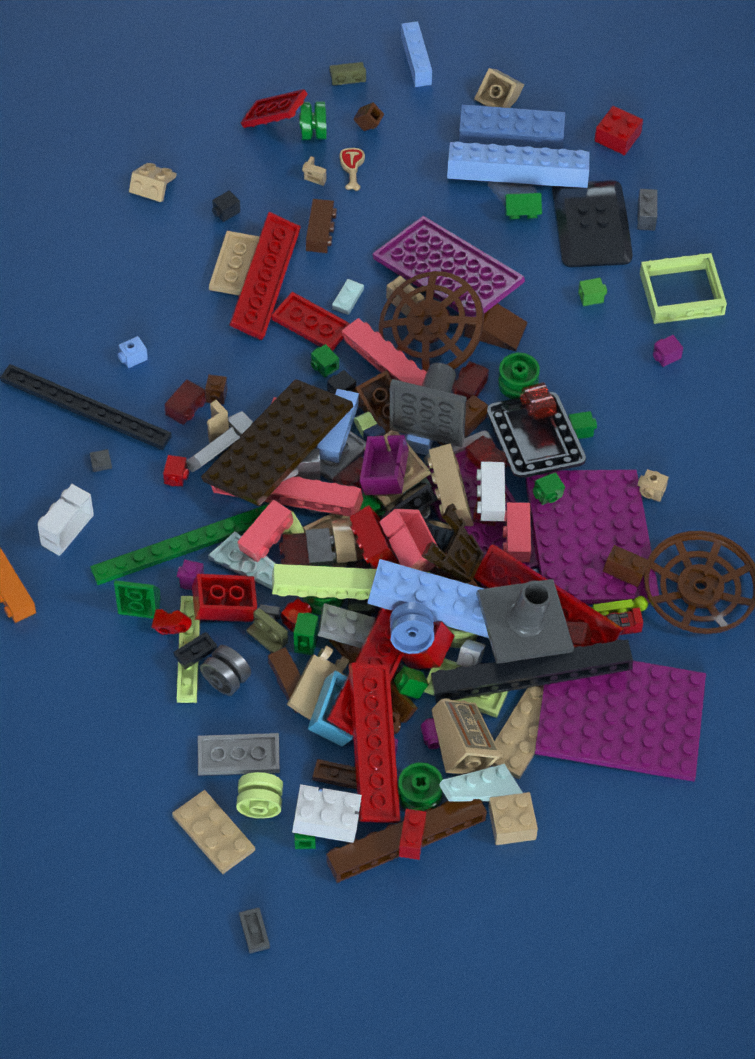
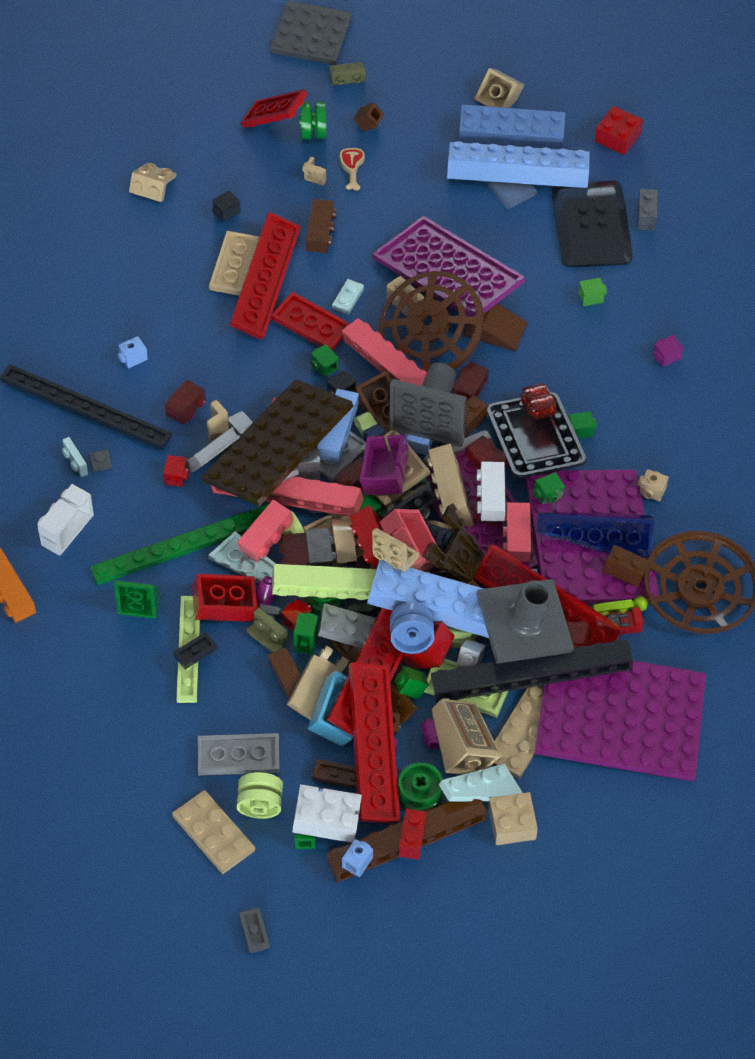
red leg [152,609,192,635] -> none
magenta brick [177,560,204,590] -> none
flat silver wheel [200,645,251,696] -> none
reddish brown brick [205,374,228,405] -> none
light blue brick [401,21,432,87] -> none
green wheel [498,352,540,399] -> none
green brick [504,193,542,219] -> none
yellowish green window [640,253,727,324] -> none
none -> light aqua plate [62,437,88,477]
none -> magenta brick [256,576,275,606]
none -> dark grey plate [270,0,352,65]
none -> light blue brick [342,839,373,877]
none -> tan bracket [372,528,419,572]
none -> clear blue wedge [537,512,654,557]

